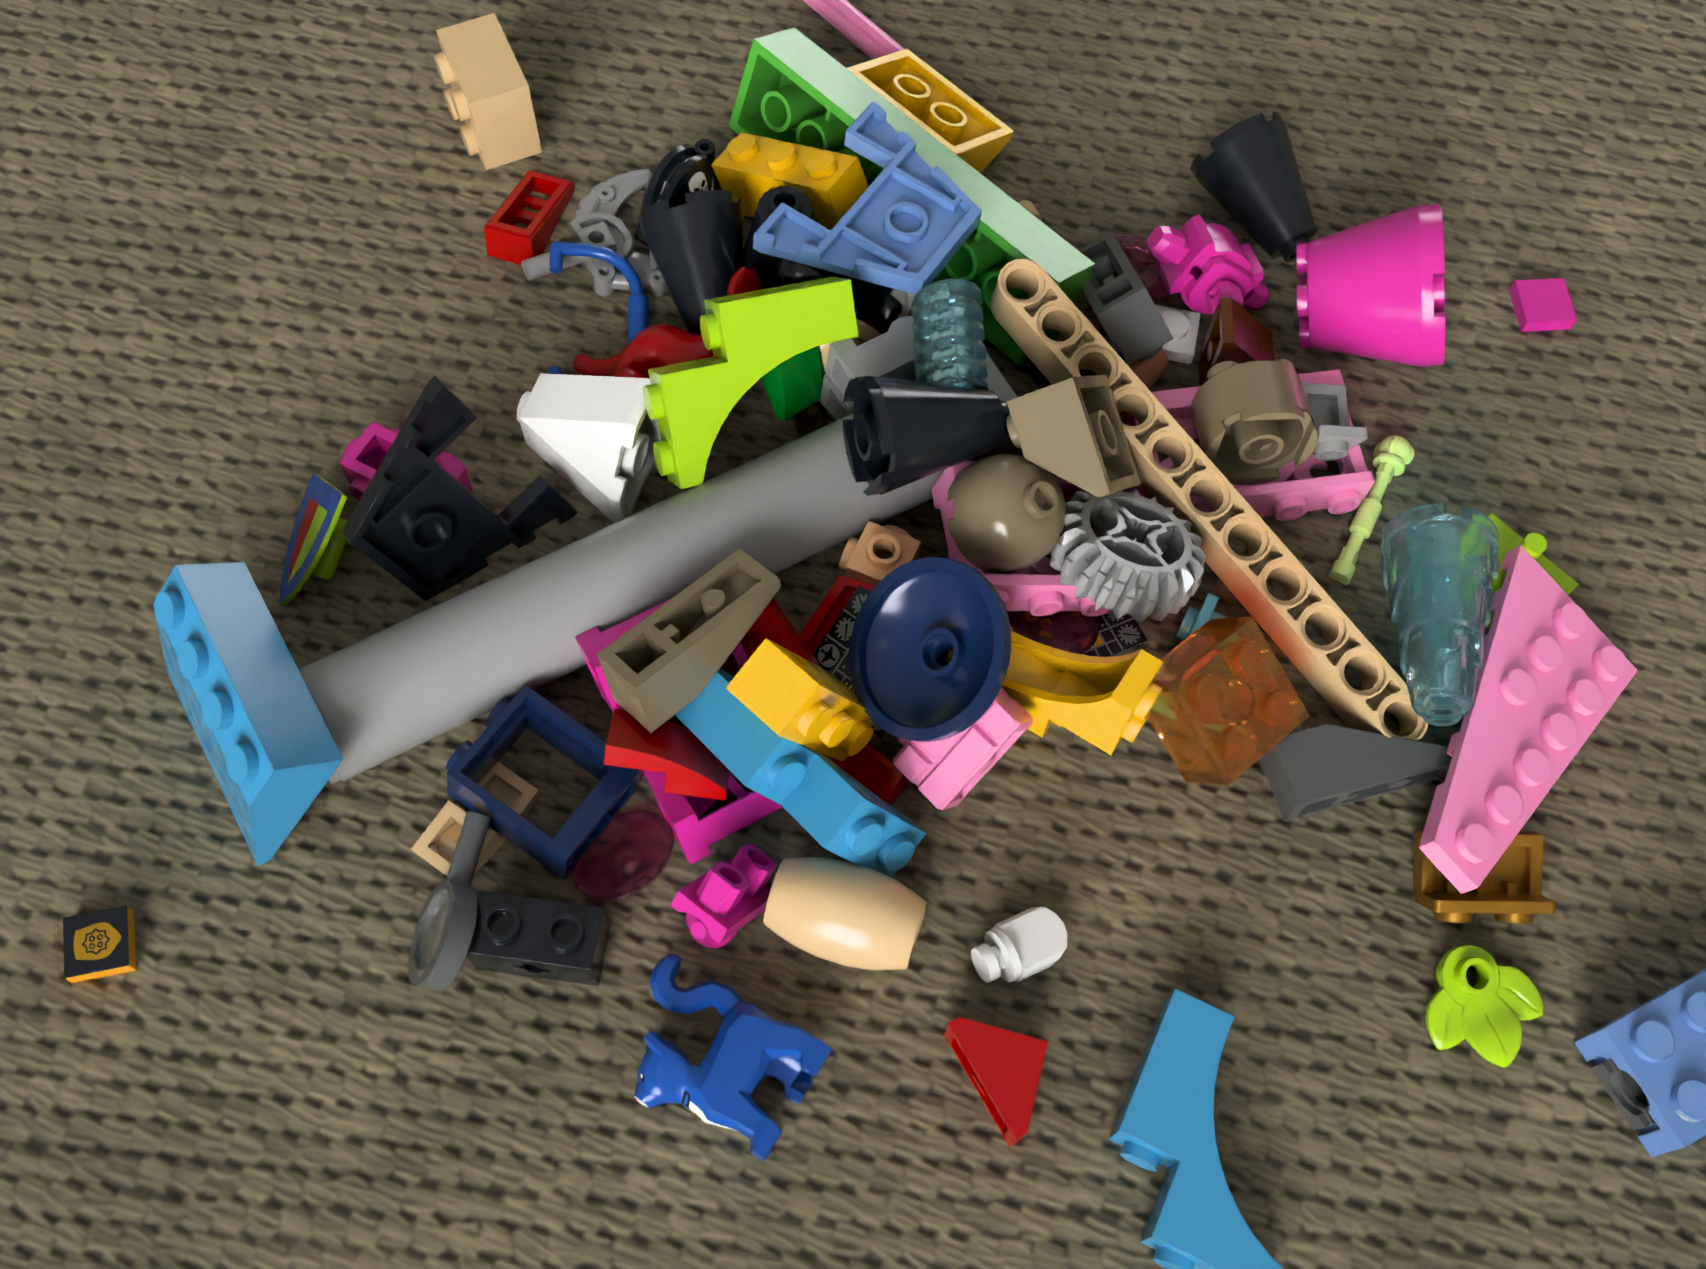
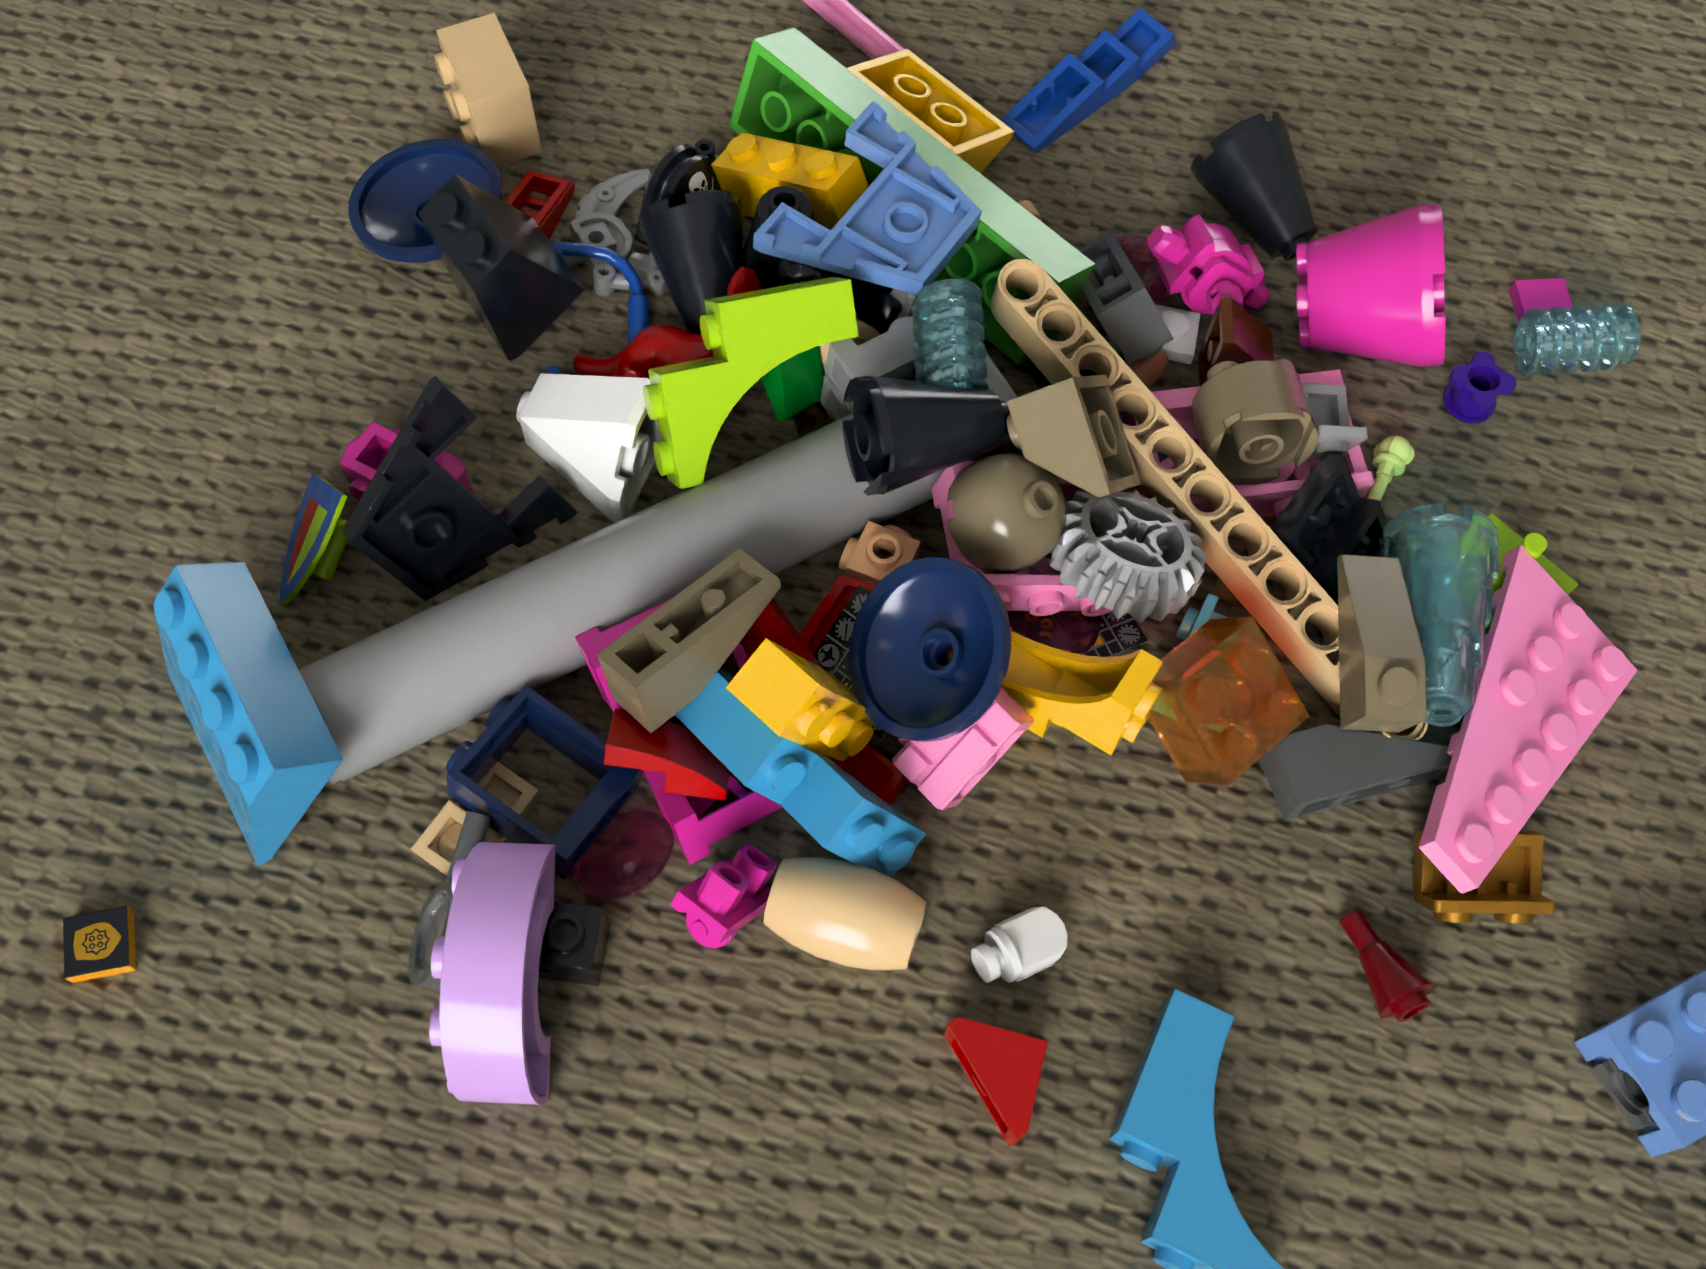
blue animal [634,953,833,1162] -> none
lime plate [1426,945,1543,1068] -> none
none -> dark blue dish [348,139,504,263]
none -> black slope [418,174,585,361]
none -> lavender brick [429,842,555,1105]
none -> blue slope [1000,8,1175,154]
none -> black slope [1271,454,1394,605]
none -> dark tan slope [1337,554,1427,733]
none -> dark red cone [1339,910,1434,1022]
none -> dark purple brick [1442,352,1516,424]
none -> clear light blue piece [1513,303,1640,376]

